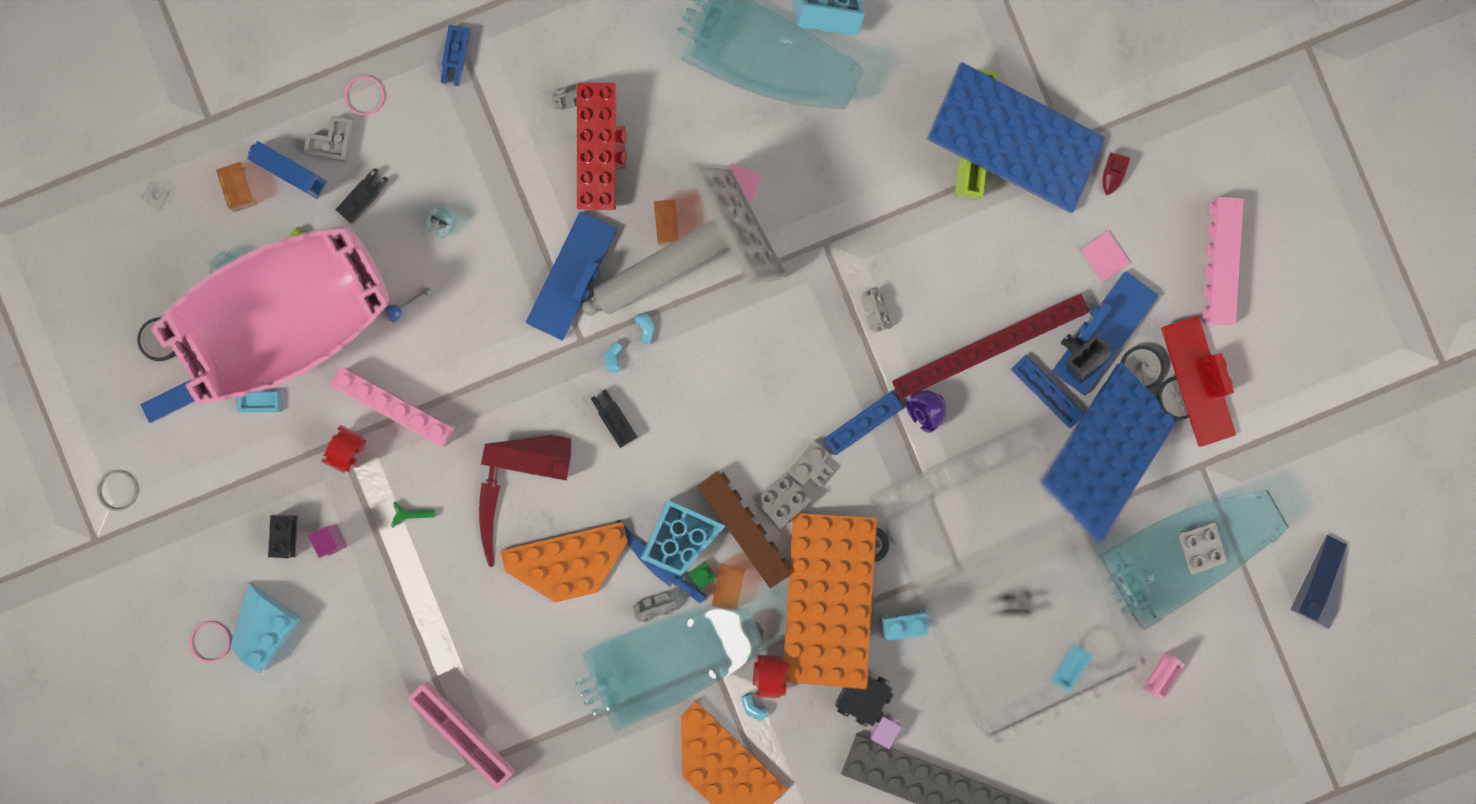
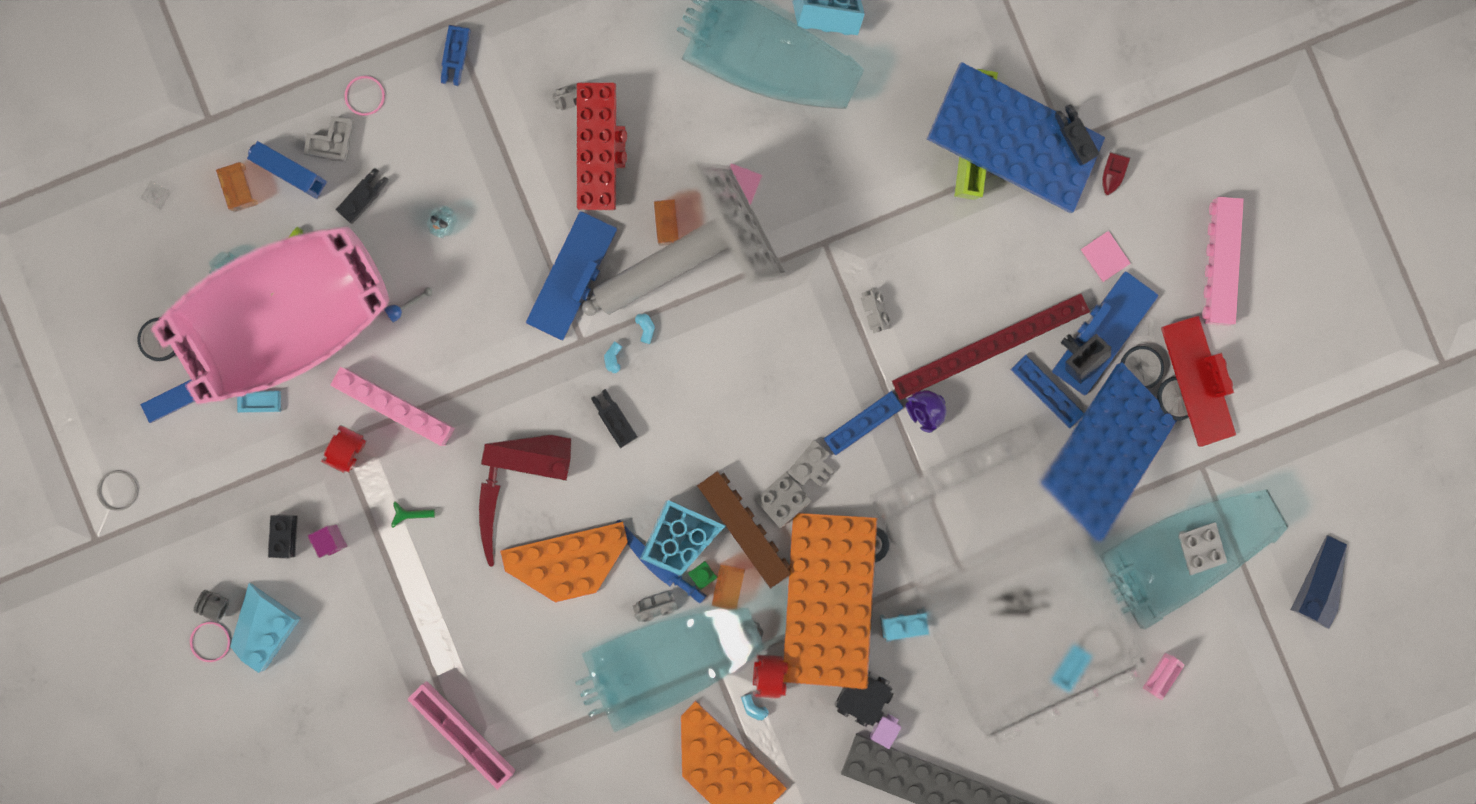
none -> dark grey piece [193,589,229,623]
none -> black hinge [1054,104,1100,166]

